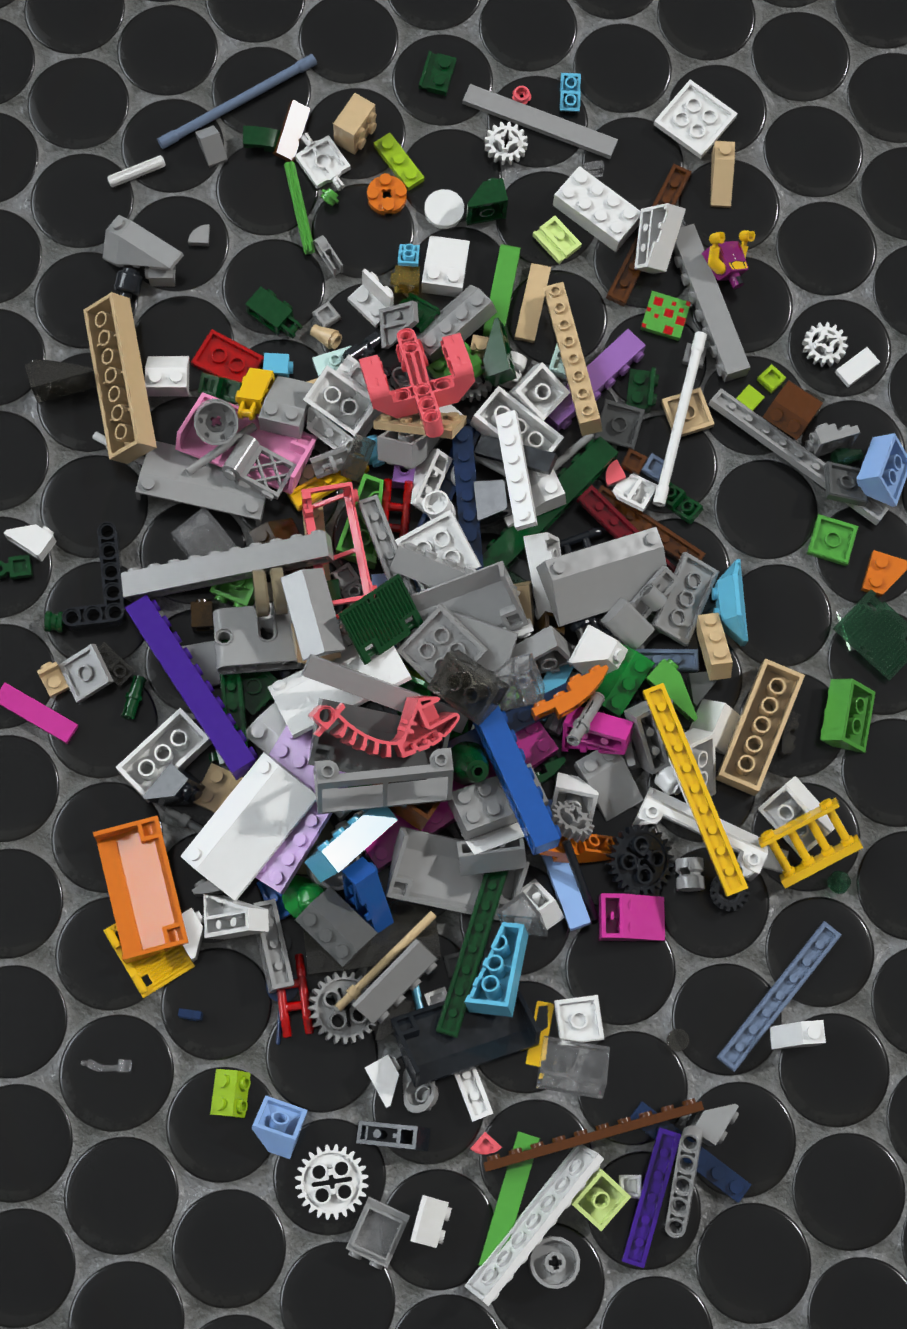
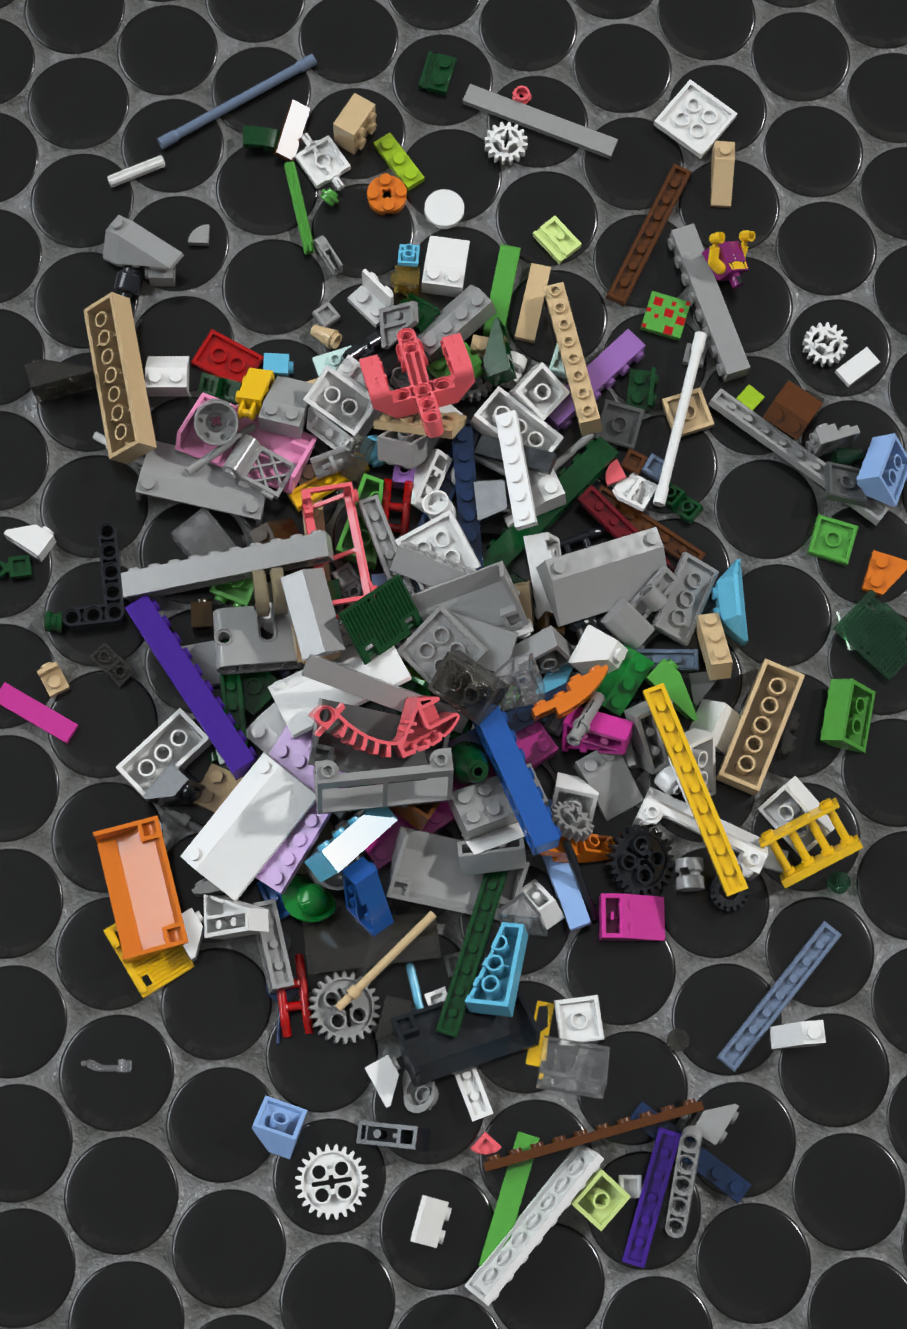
light grey plate [59,644,114,702] -> none
dark green pin [121,675,147,720] -> none
dark blue tile [178,1008,203,1022] -> none
light grey slope [195,125,228,168] -> none
lime bracket [210,1069,251,1118] -> none
dark green brick [245,286,303,339] -> none
dark grey slope [295,886,378,967] -> none
window [346,1197,410,1270] -> none
light grey slope [352,939,438,1024] -> none
dark green slope [466,178,508,225] -> none
light grey wheel [528,1236,580,1289] -> none
dark green slope [535,756,566,786] -> none
white brick [553,166,641,252] -> none
medium azure slope [560,73,581,112] -> none
clear tile [583,160,604,178] -> none
white wedge [635,203,686,274] -> none
lime tile [757,364,786,394] -> none

